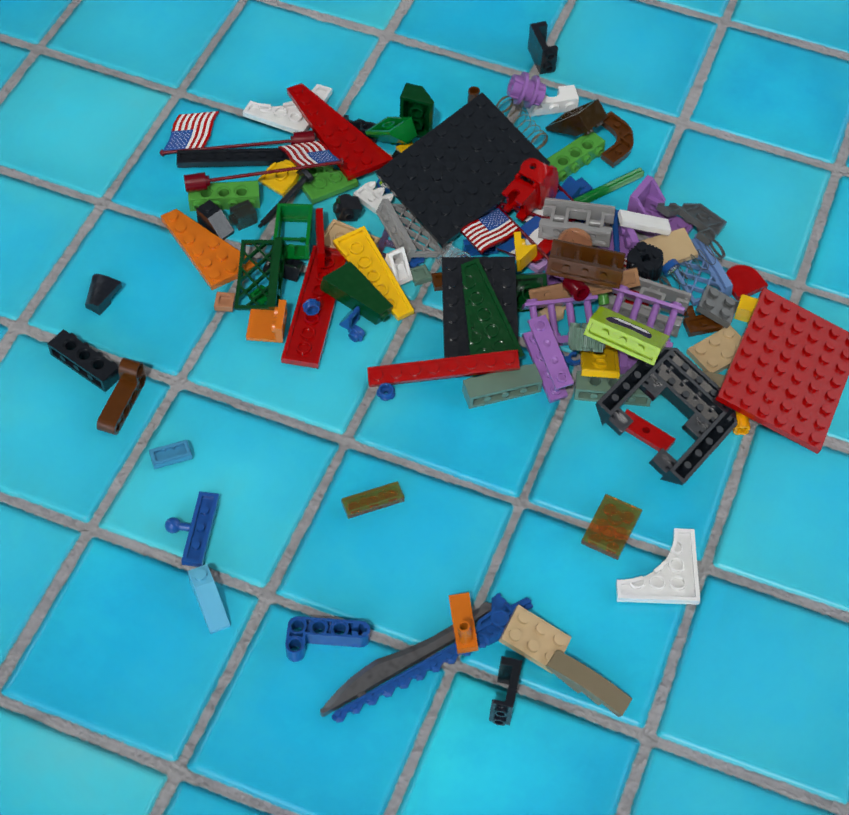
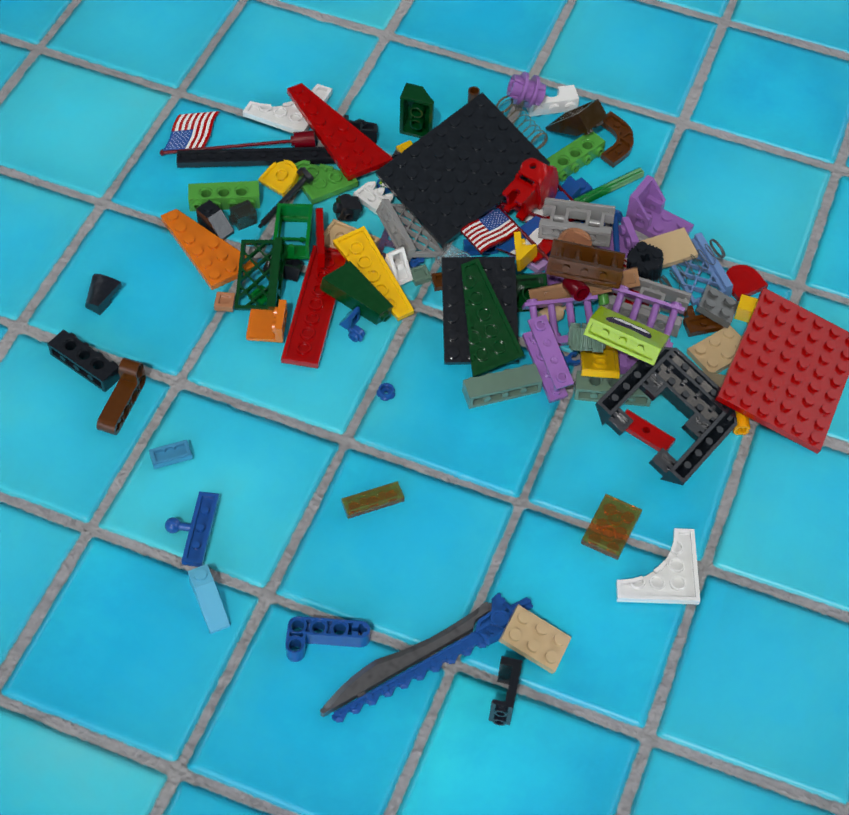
flag [184,141,344,193] -> none
blue plate [302,299,320,316] -> none
green slope [365,117,417,145] -> none
red plate [367,349,520,387] -> none
orange piece [449,592,479,654] -> none
black panel [528,21,558,74] -> none
dark tan slope [546,650,632,717] -> none
white tile [618,209,671,236] -> none
dark grey wing [656,203,727,246] -> none
blue tile [662,259,680,276] -> none

